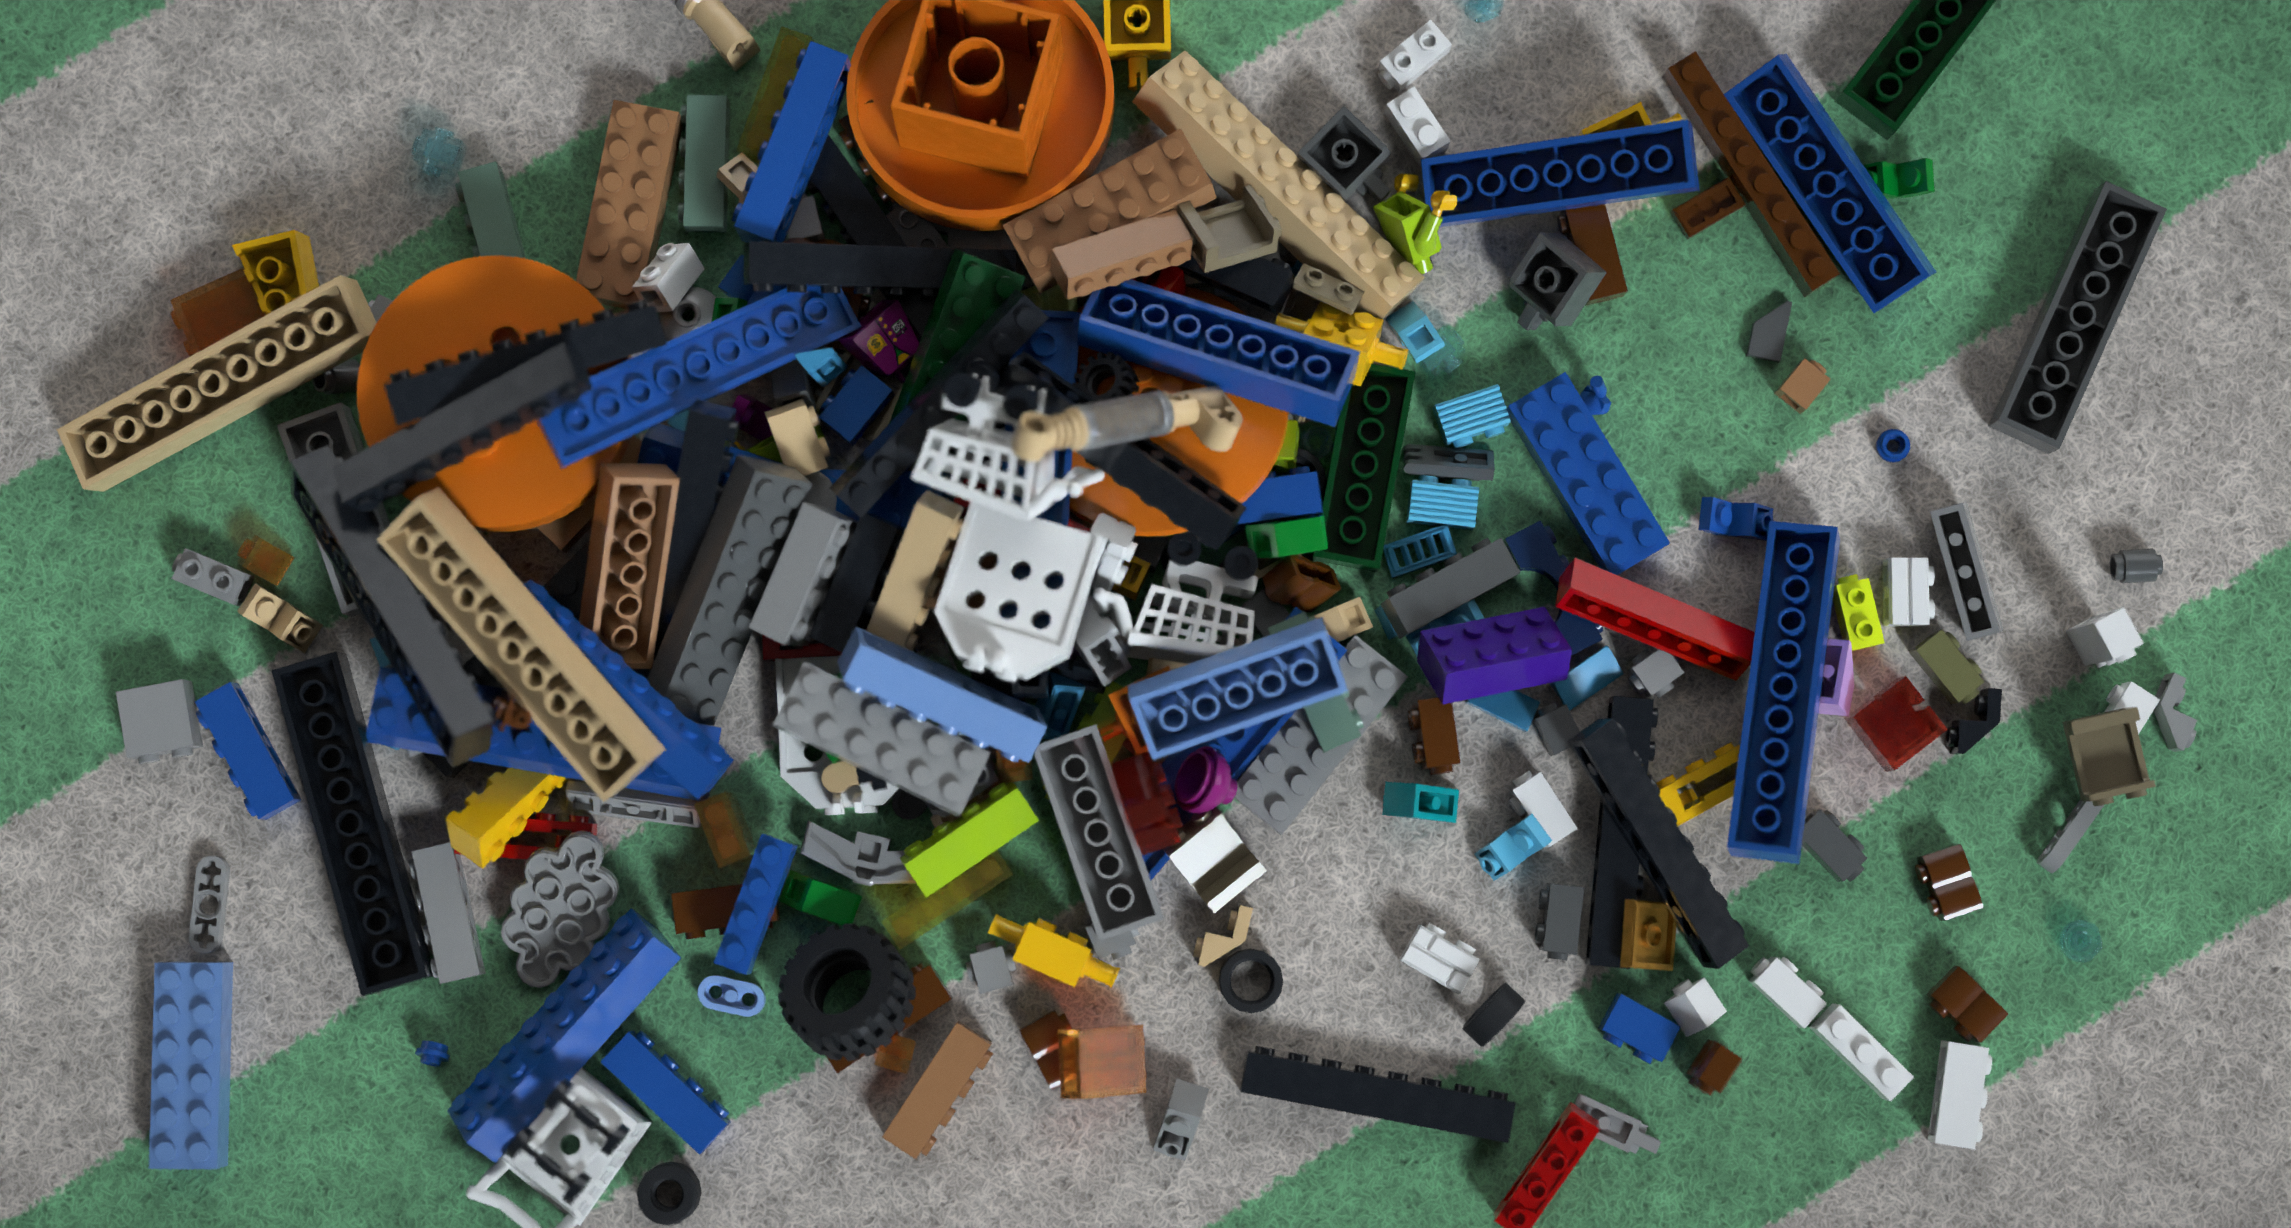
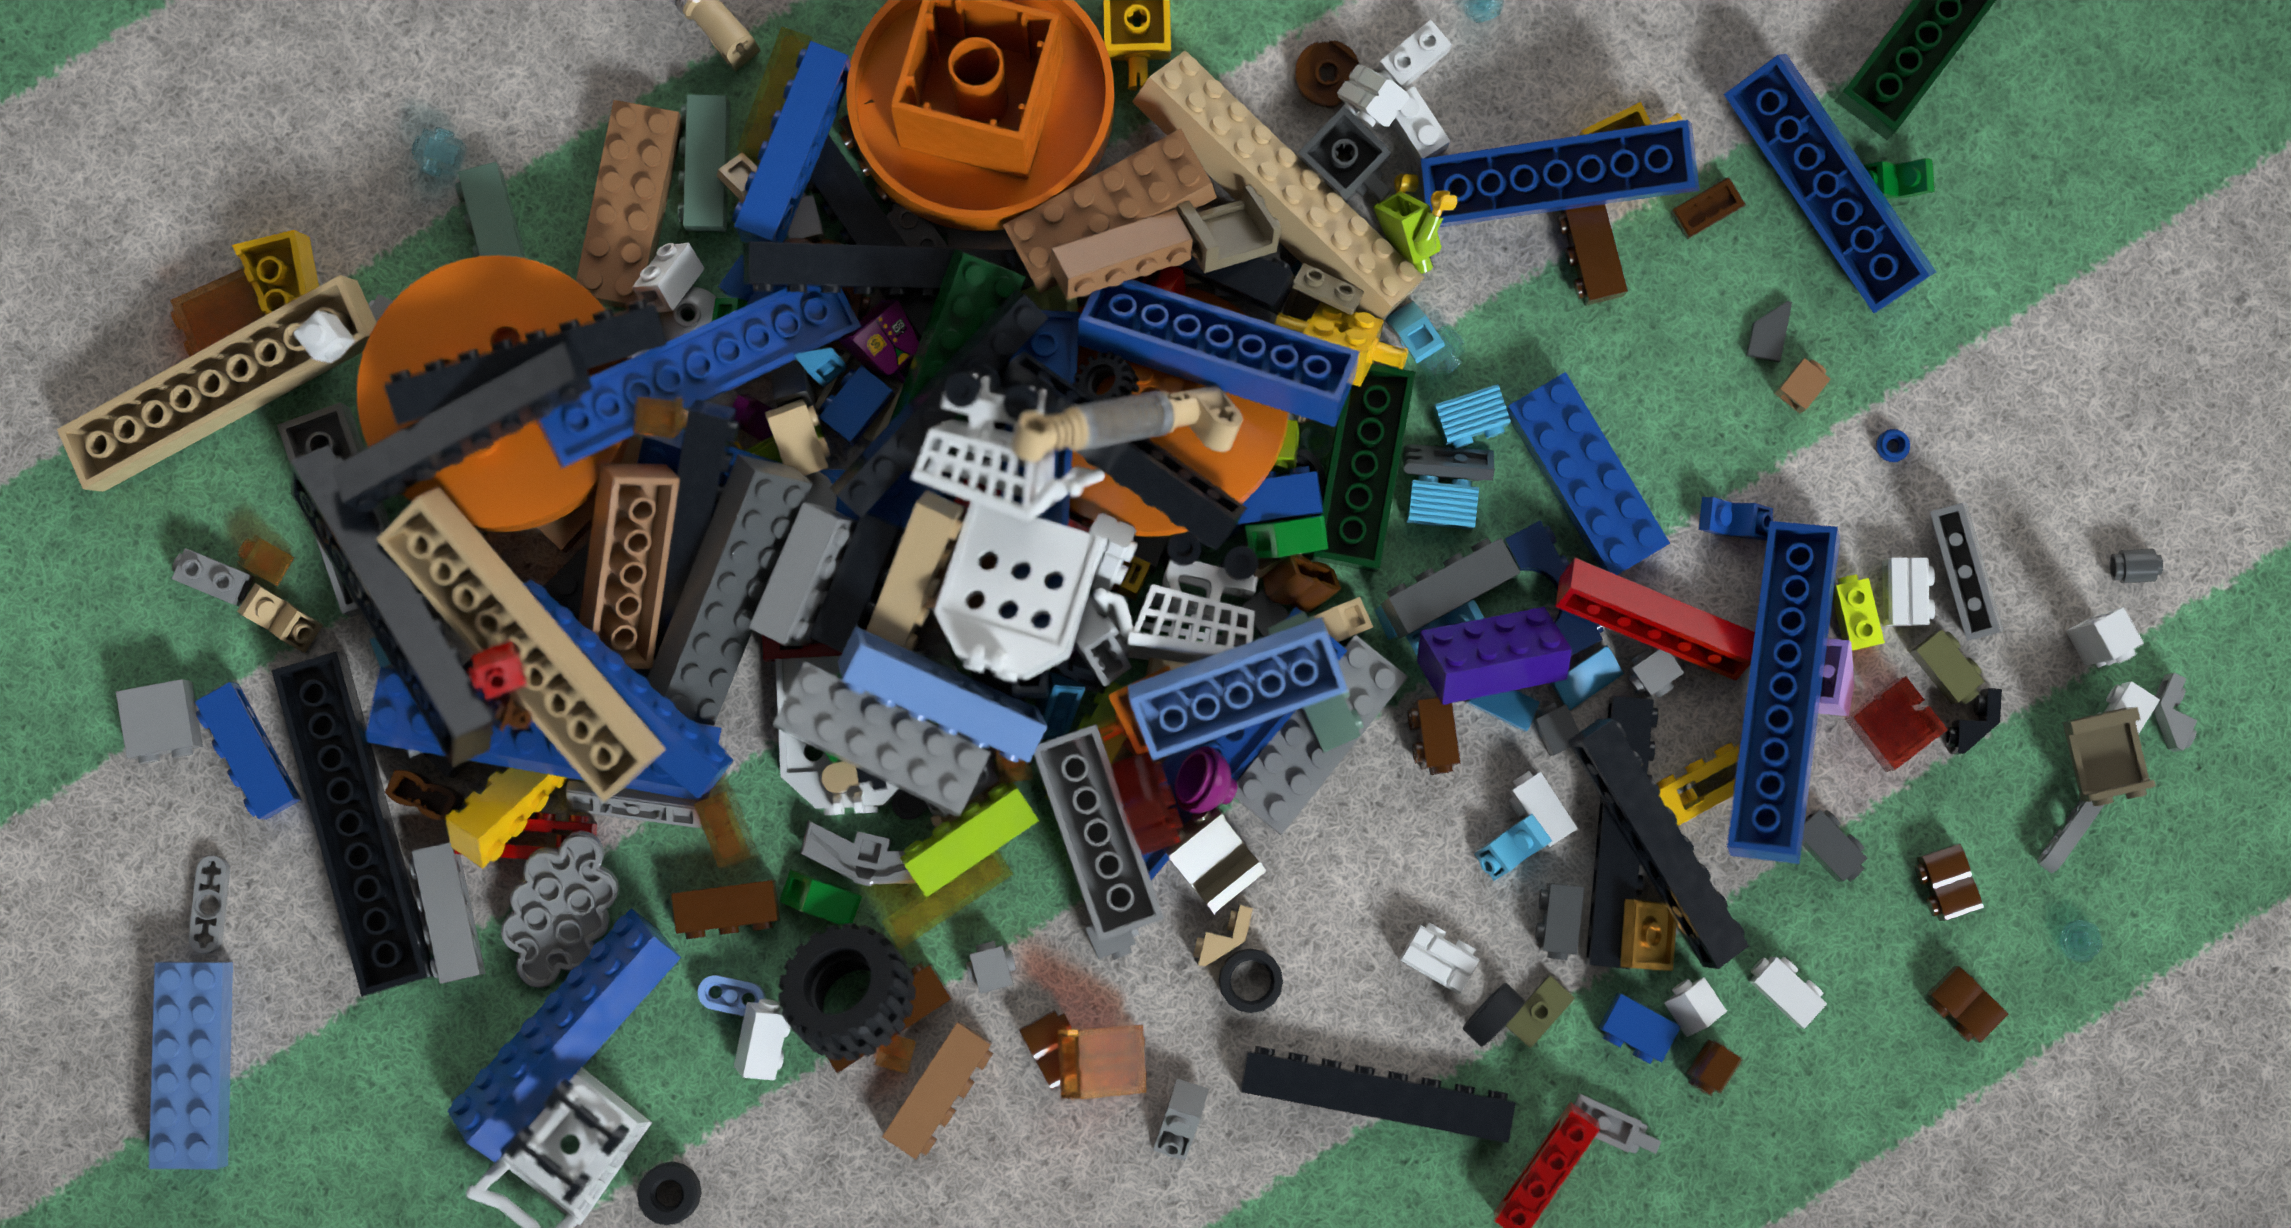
dark grey brick [312,359,360,395] -> none
blue plate [415,1041,450,1067] -> none
blue brick [600,1030,731,1155] -> none
blue brick [714,833,798,975] -> none
yellow brick [988,914,1120,988] -> none
teal slope [1382,782,1459,823] -> none
dark azure slope [1383,524,1457,578] -> none
dark grey hinge [1509,232,1607,331] -> none
blue plate [1580,375,1611,415] -> none
reddish brown brick [1662,51,1840,298] -> none
white brick [1809,1003,1914,1101] -> none
white brick [1927,1040,1992,1149] -> none
dark grey brick [1988,181,2167,454] -> none
none -> white brick [293,311,356,363]
none -> reddish brown brick [385,770,464,821]
none -> red brick [469,640,527,699]
none -> clear orange bracket [633,397,688,438]
none -> white brick [734,999,790,1080]
none -> reddish brown plate [1295,40,1359,108]
none -> white brick [1337,64,1409,127]
none -> olive plate [1506,975,1575,1048]

